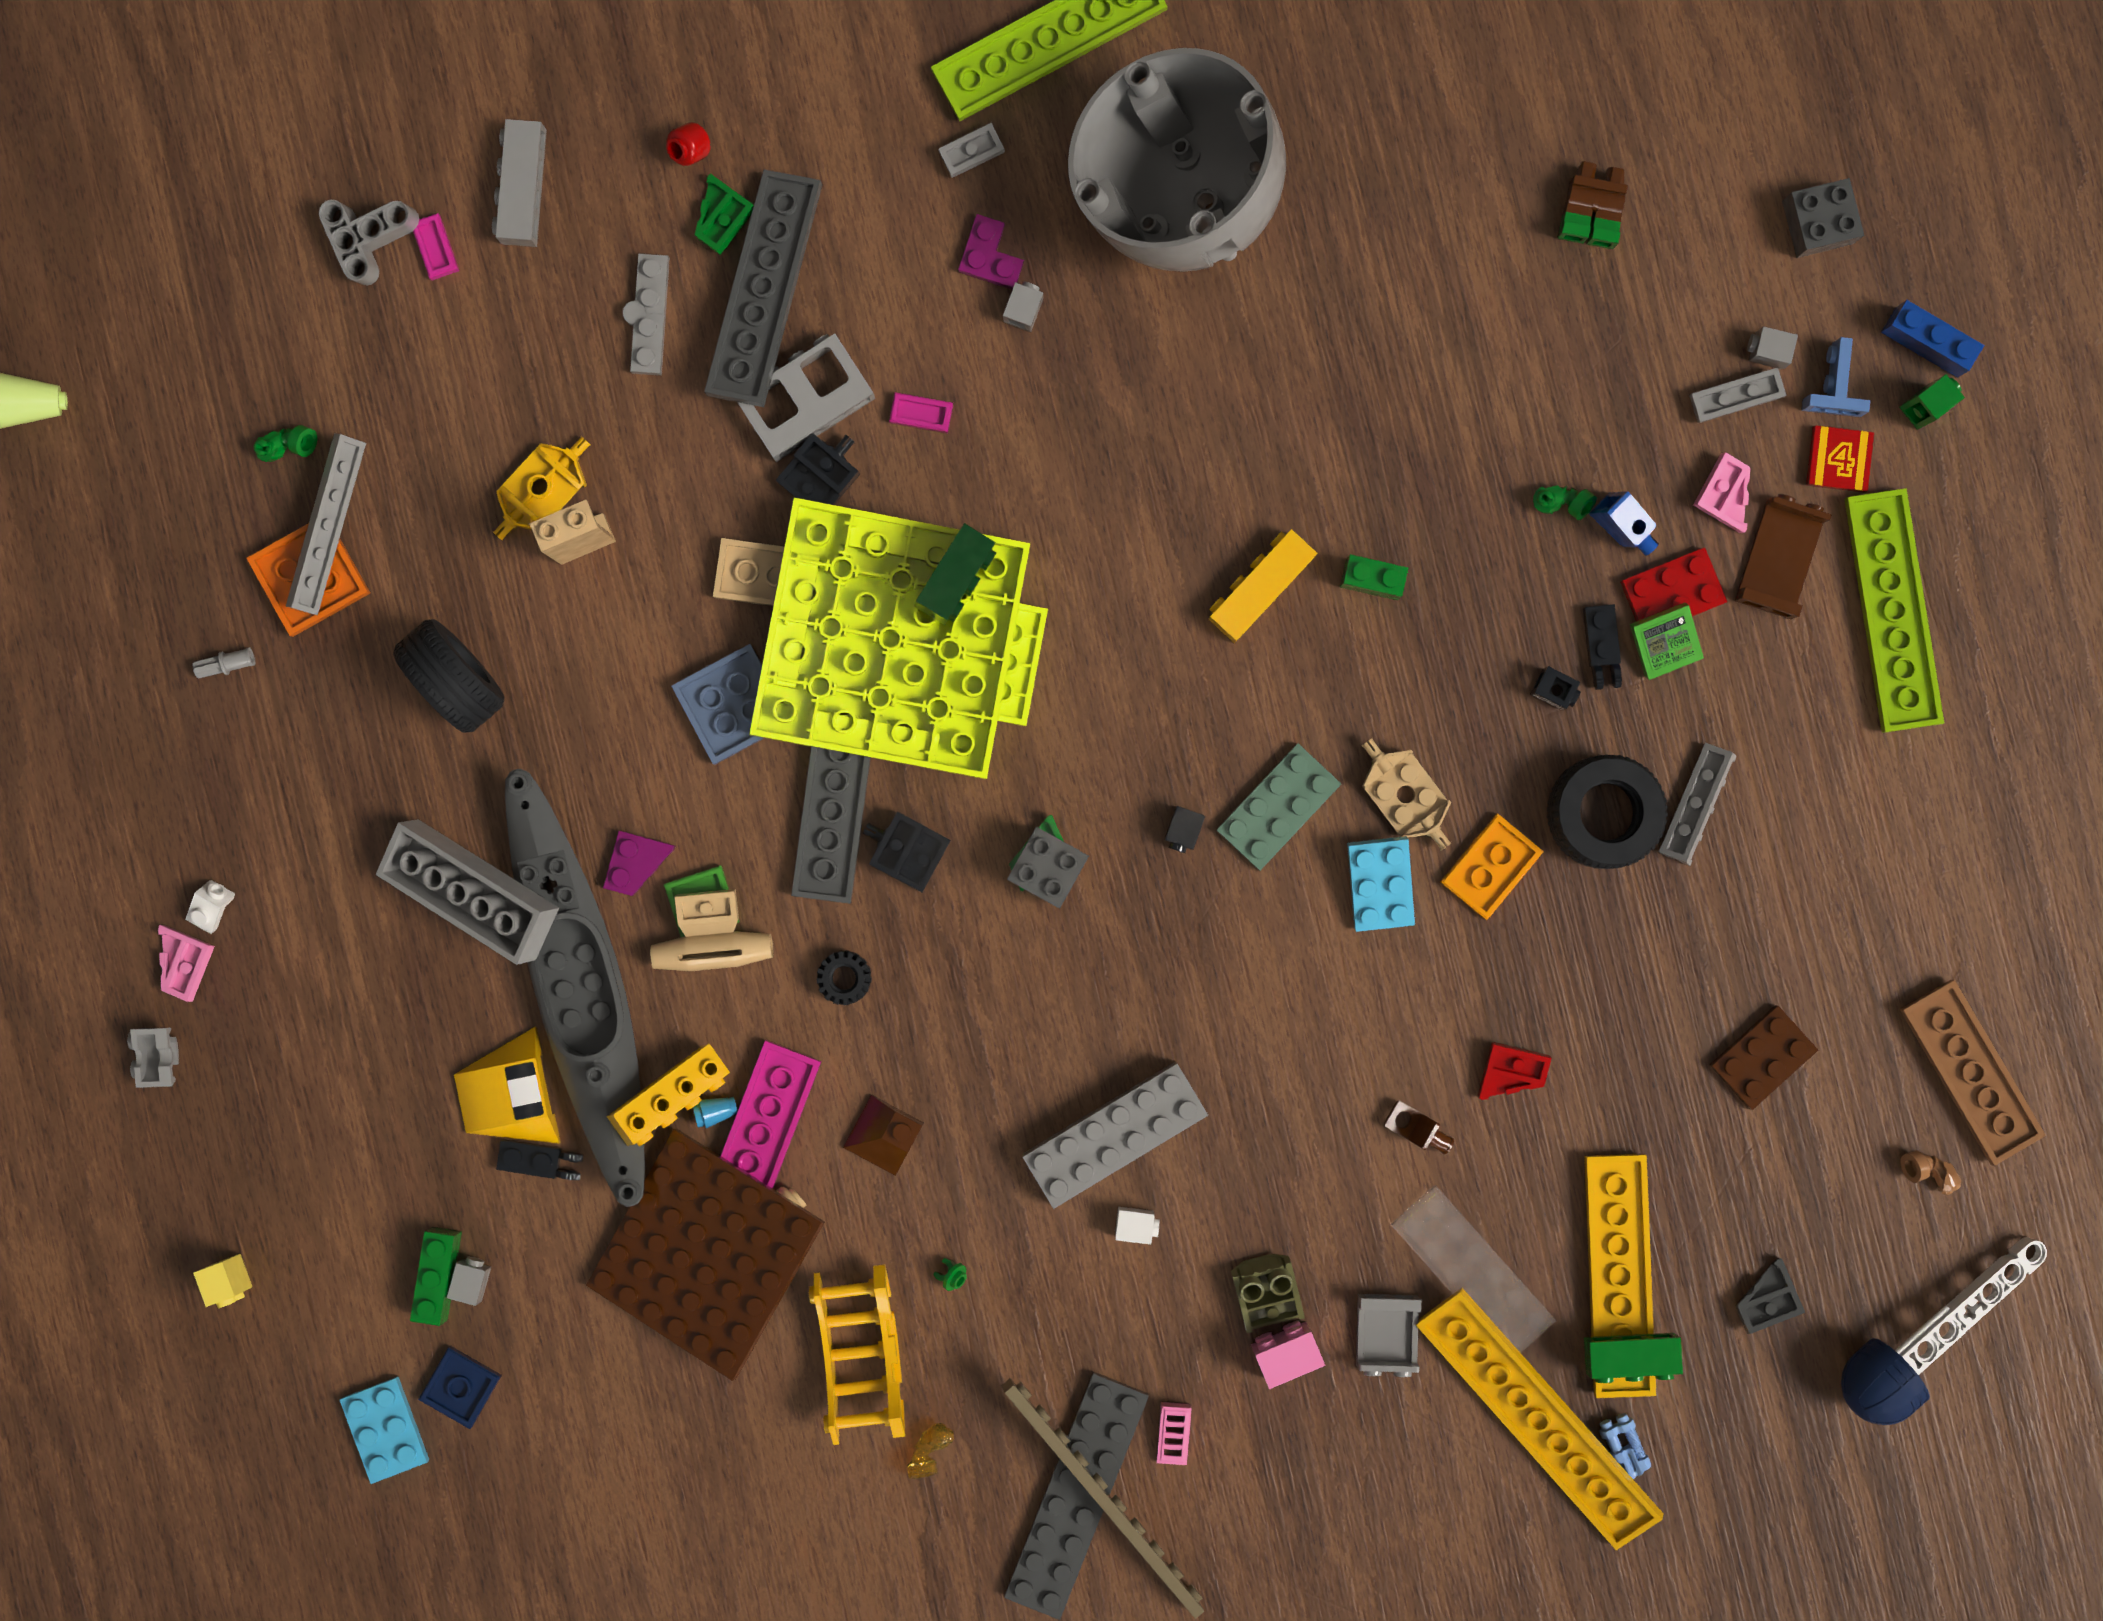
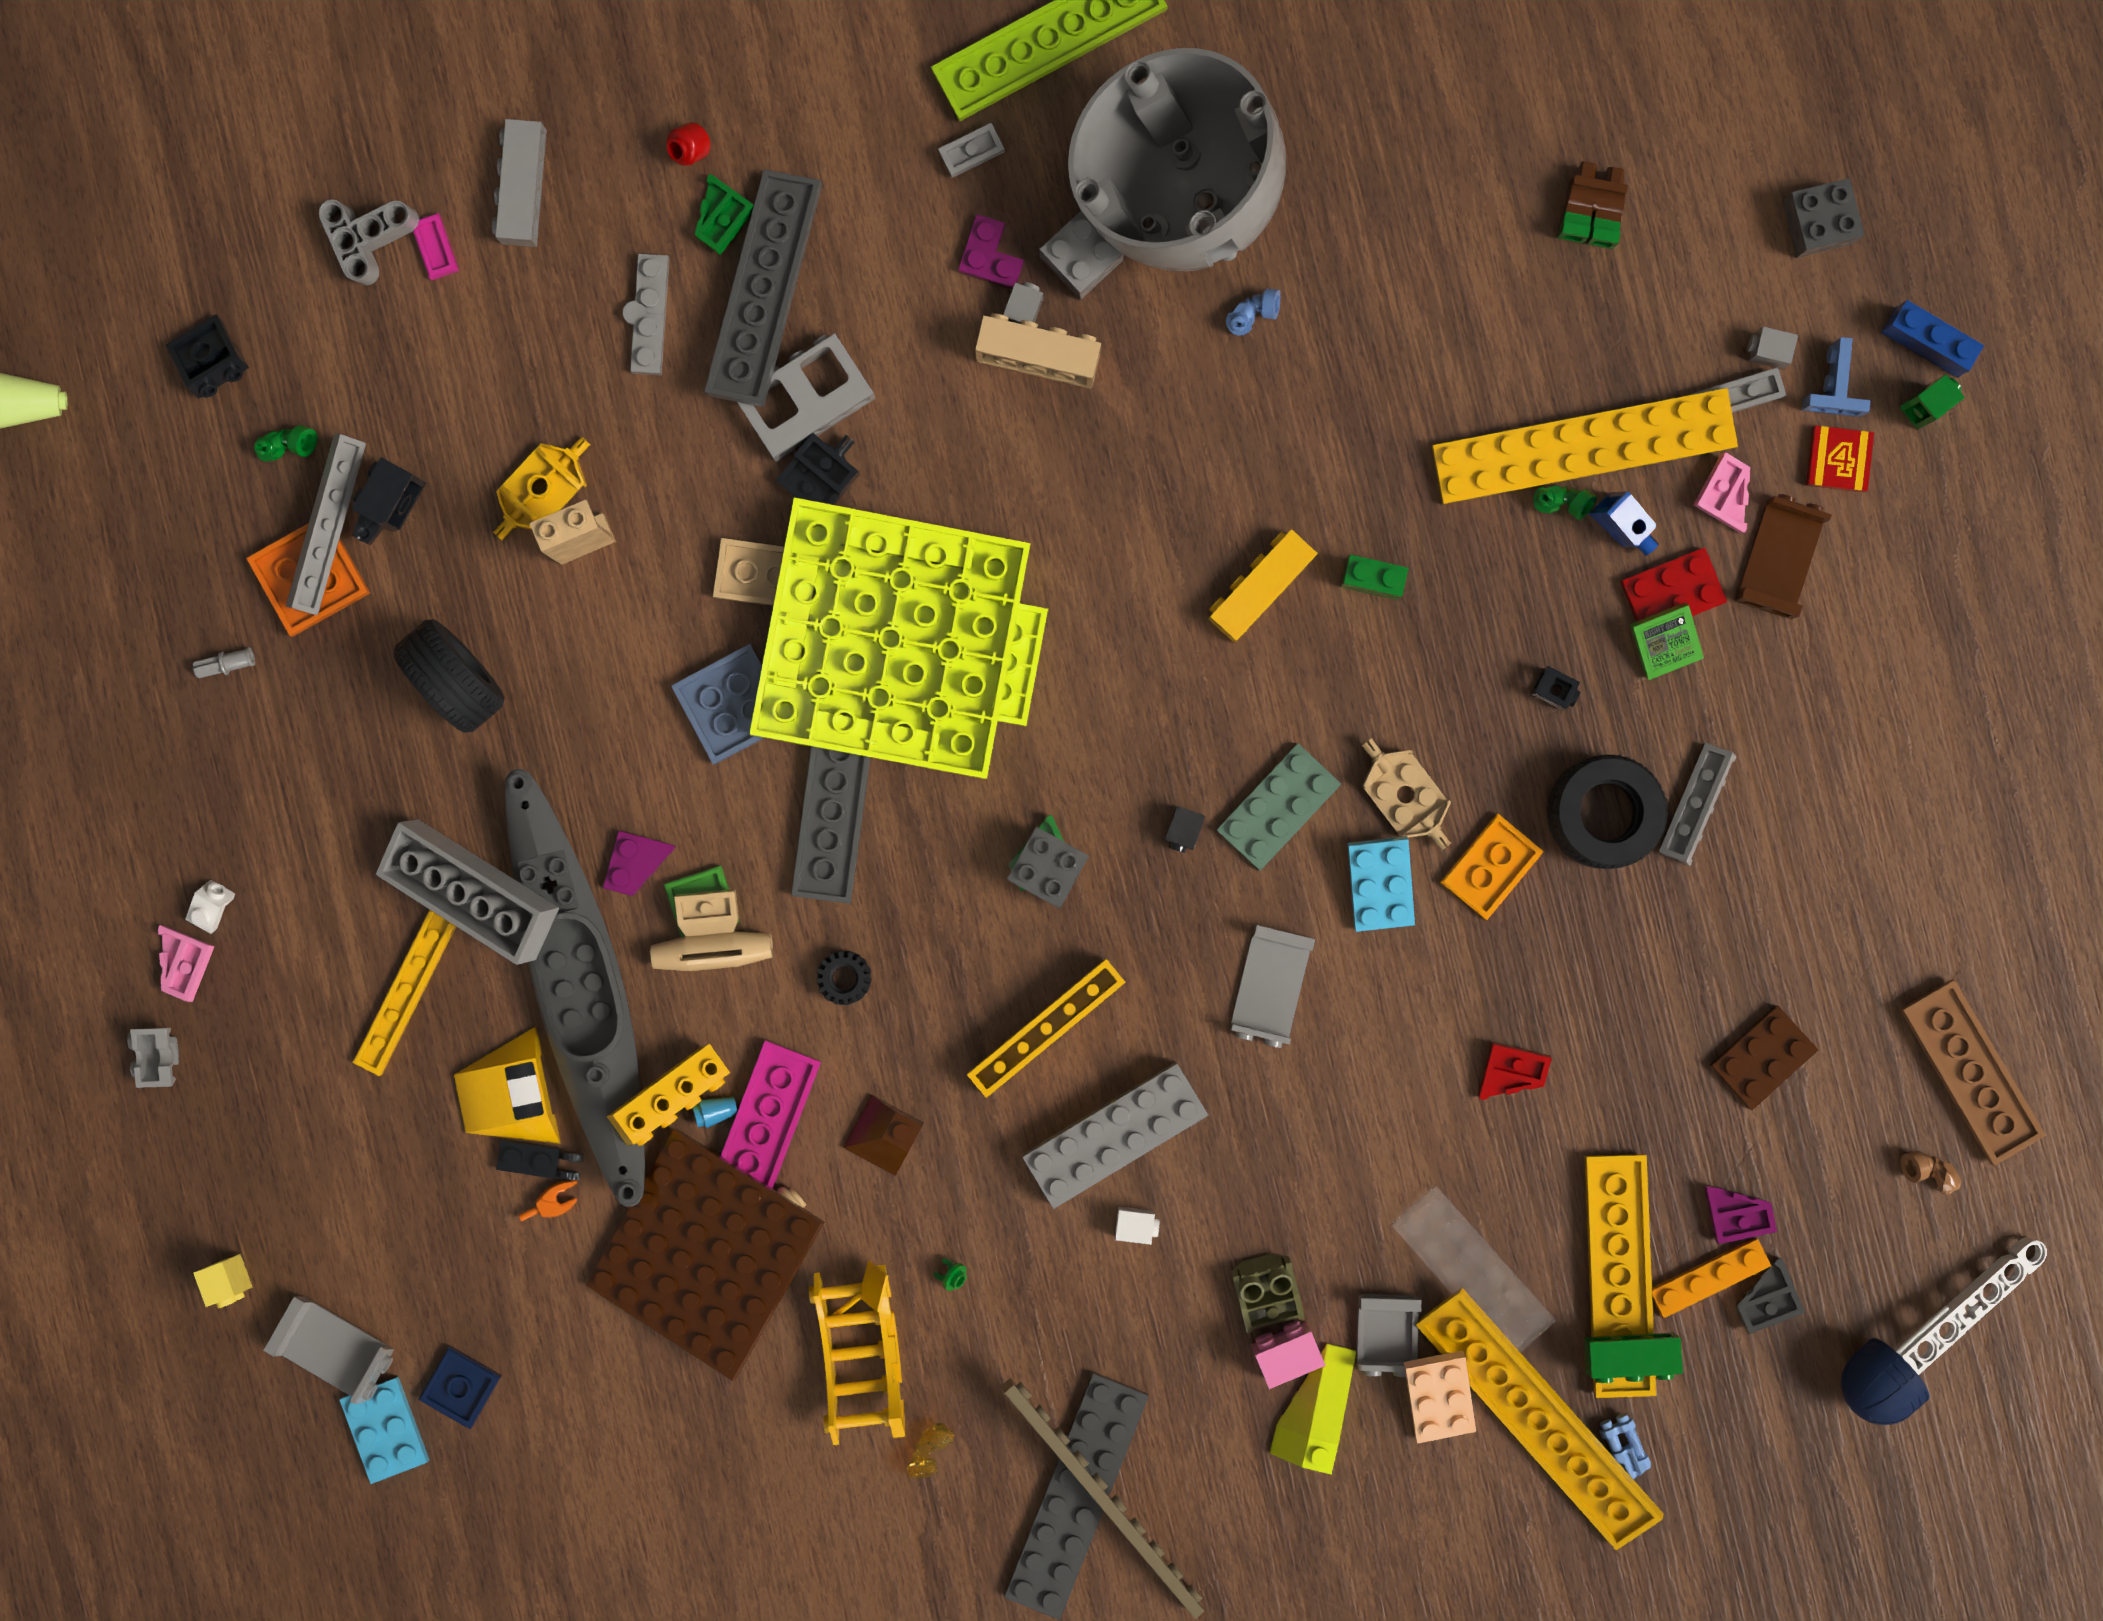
green brick [410,1227,462,1326] -> none
light grey brick [447,1256,491,1306] -> none
black plate [863,811,951,893] -> none
dark pink tile [889,392,953,434] -> none
dark green brick [914,523,997,625] -> none
bright pink slope [1157,1402,1191,1465] -> none
reddish brown bracket [1384,1100,1454,1154] -> none
black hinge [1583,604,1622,690] -> none
lime plate [1844,488,1944,733] -> none
none -> black plate [166,314,249,399]
none -> light grey panel [263,1296,394,1404]
none -> black hinge [351,457,426,545]
none -> yellow tile [353,909,456,1076]
none -> orange hand [519,1180,578,1221]
none -> yellow piece [832,1261,889,1315]
none -> yellow brick [967,958,1126,1098]
none -> tan brick [975,313,1101,389]
none -> light grey brick [1040,210,1124,300]
none -> medium blue arm [1226,288,1281,336]
none -> light grey panel [1229,925,1315,1048]
none -> neon yellow wedge [1270,1343,1356,1475]
none -> light nougat plate [1404,1350,1476,1444]
none -> yellow plate [1432,388,1738,504]
none -> light orange plate [1652,1238,1771,1318]
none -> magenta wing [1704,1185,1777,1244]

